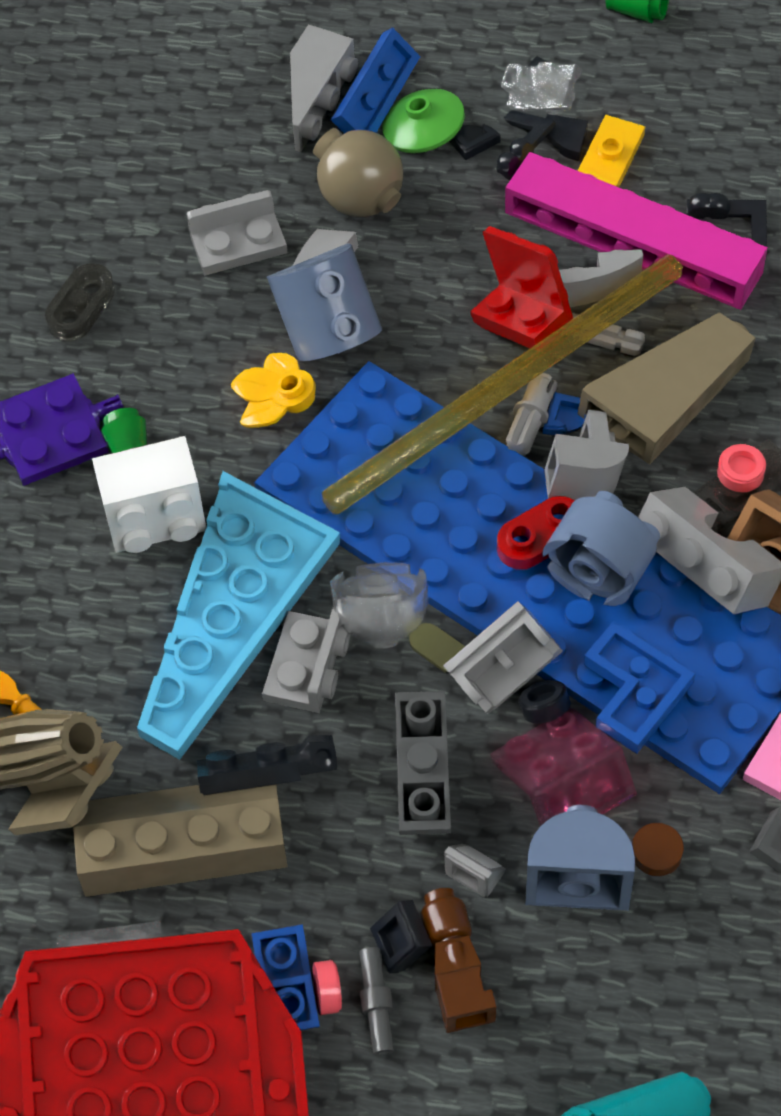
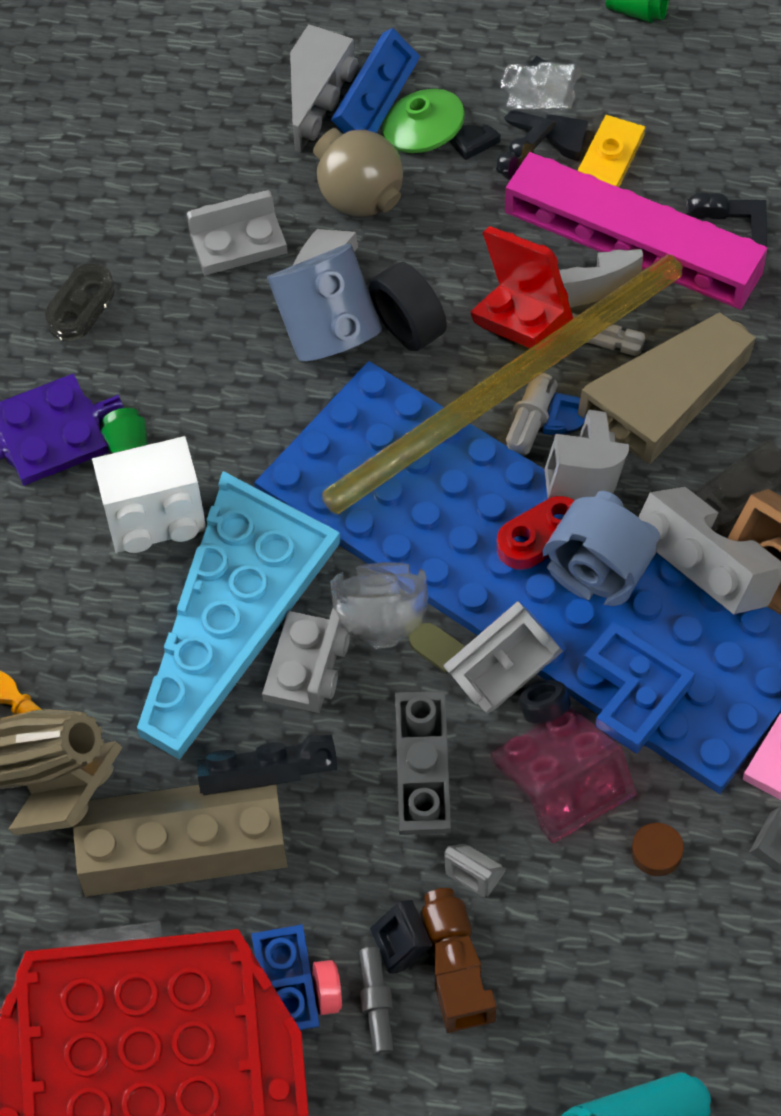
yellow plate [231,353,316,428] -> none
sand blue brick [525,805,635,911] -> none
coral tile [717,444,766,493] -> none
none -> black tyre [368,261,447,351]

